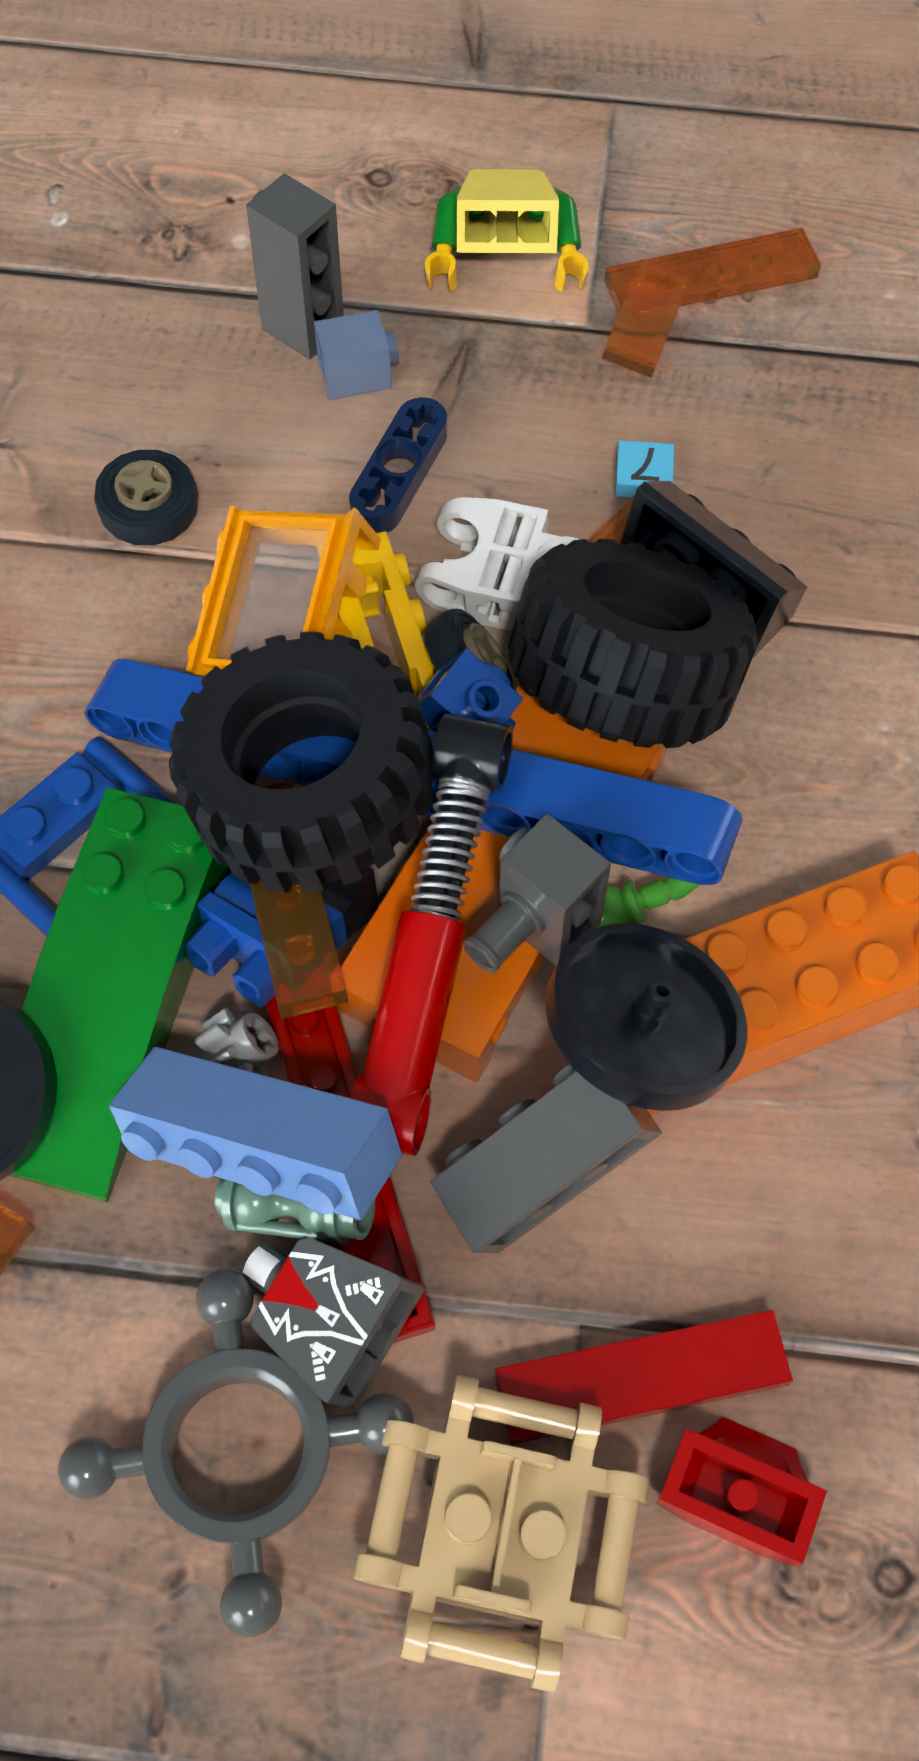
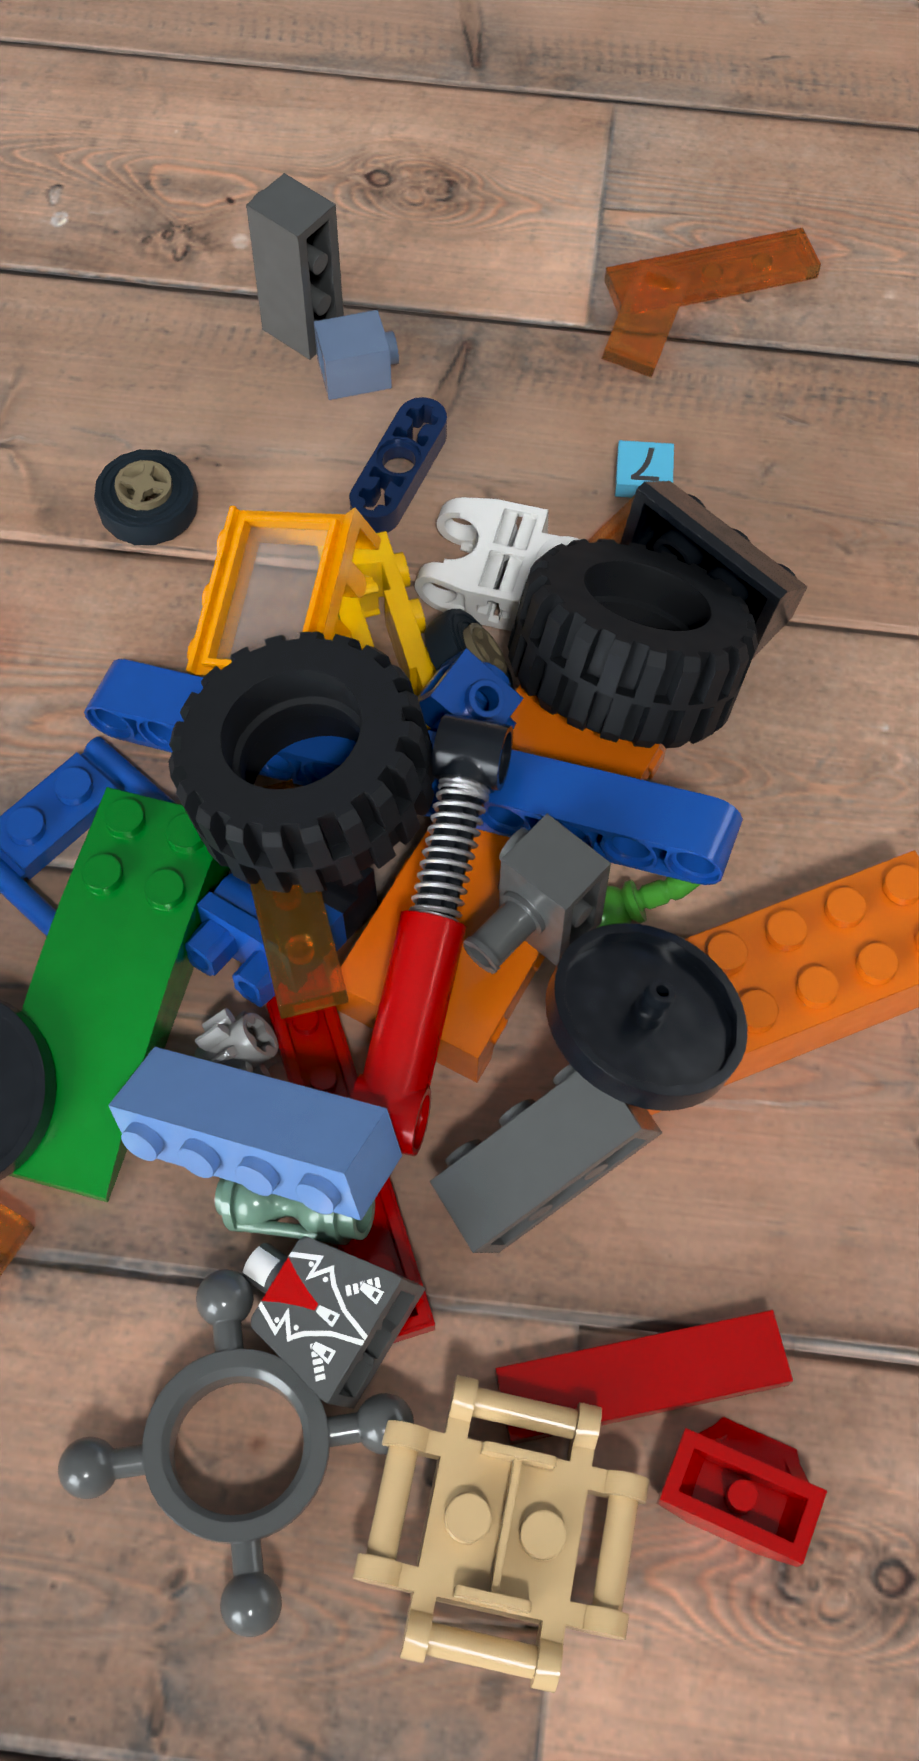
light yellow torso [425,168,589,292] -> none

